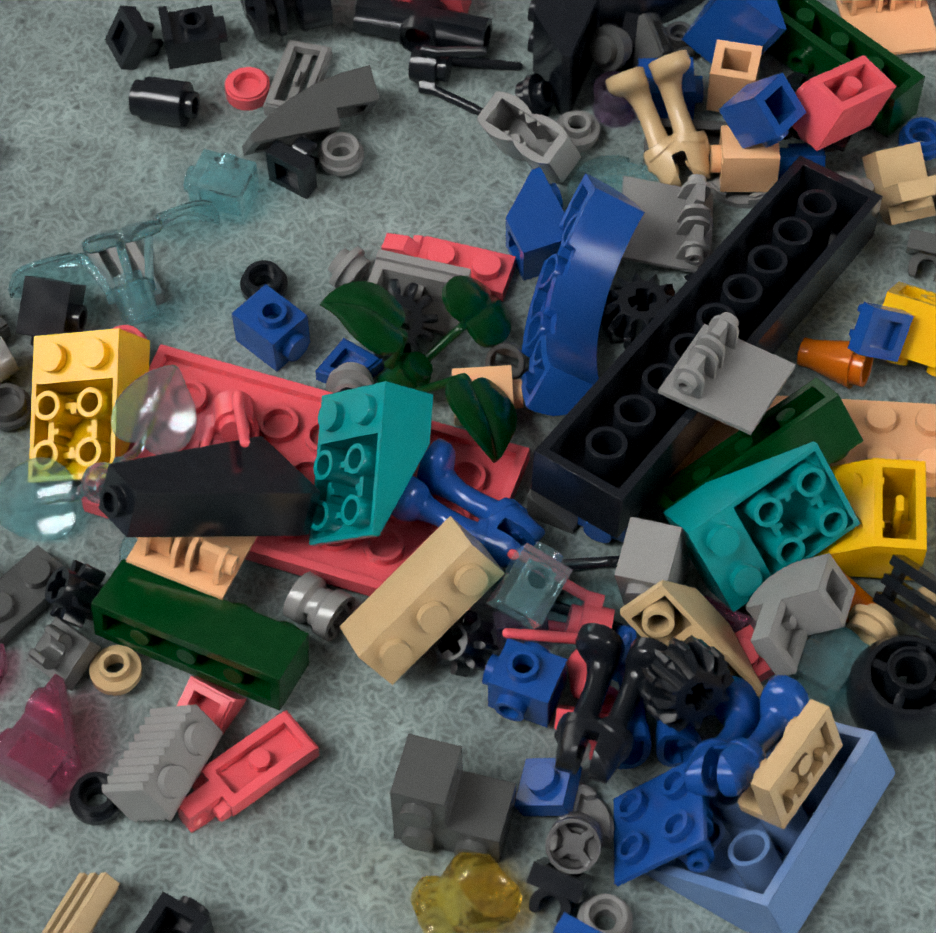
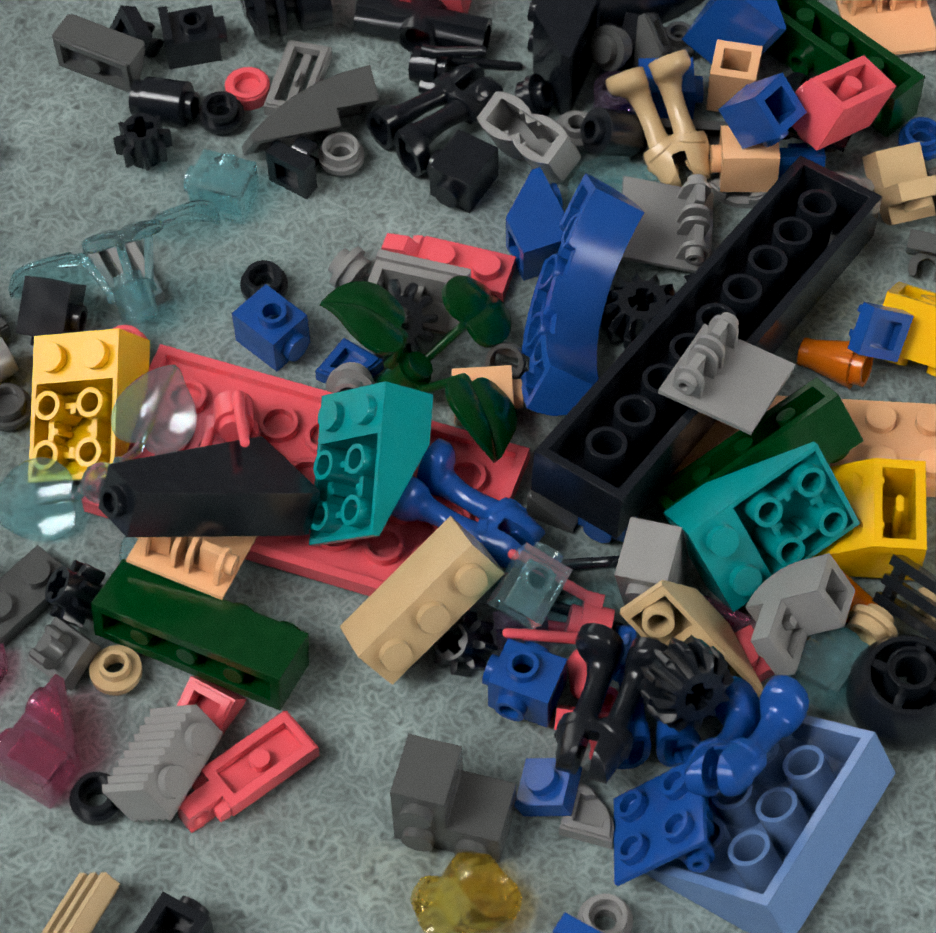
light grey wheel [283,571,355,642] -> none
black tile [526,857,595,922] -> none
flat silver wheel [545,812,603,874] -> none
tan bracket [738,699,843,830] -> none
none -> dark grey slope [52,14,145,93]
none -> black gear [113,113,173,171]
none -> black plate [198,91,244,134]
none -> black piece [367,62,504,178]
none -> black brick [427,129,499,213]
none -> black brick [580,107,648,158]

